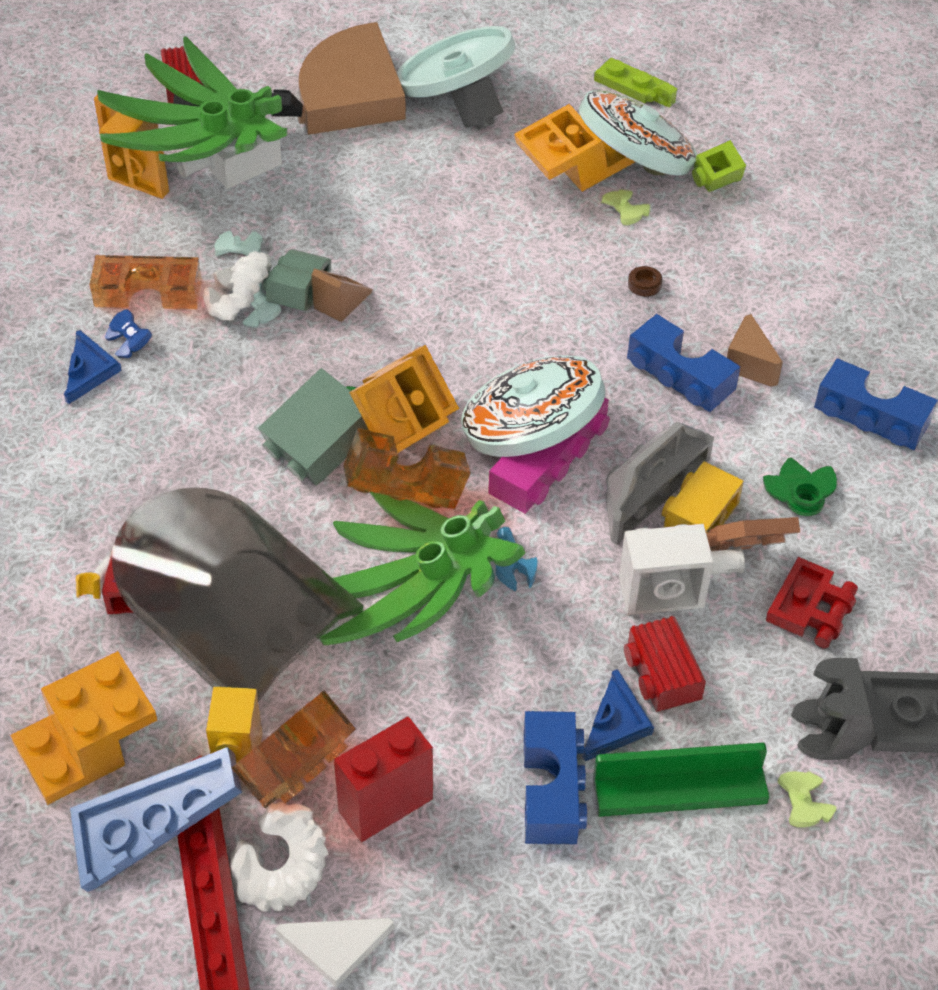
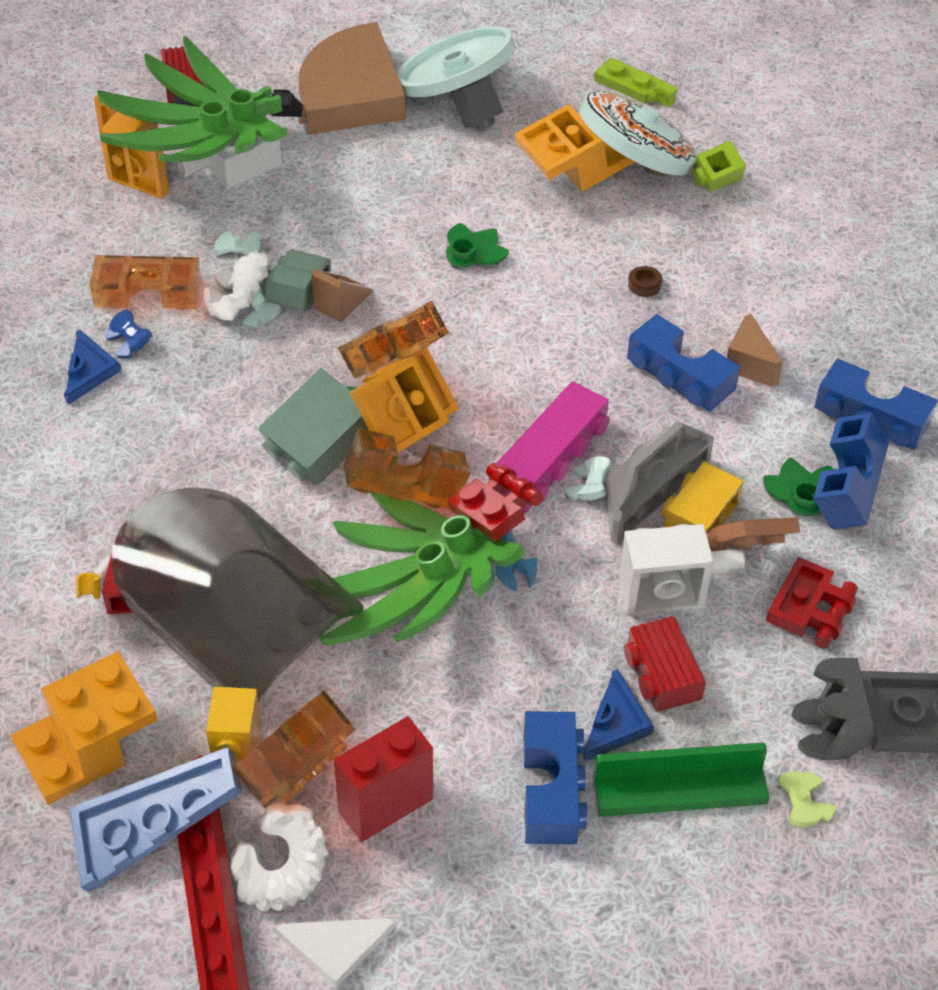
dish [461,355,606,457] -> none
yellowish green piece [601,189,650,225] -> none
none -> clear orange arch [337,300,449,379]
none -> green plate [446,223,509,267]
none -> red plate [447,463,543,542]
none -> light aqua piece [564,456,613,501]
none -> blue arch [813,412,889,529]

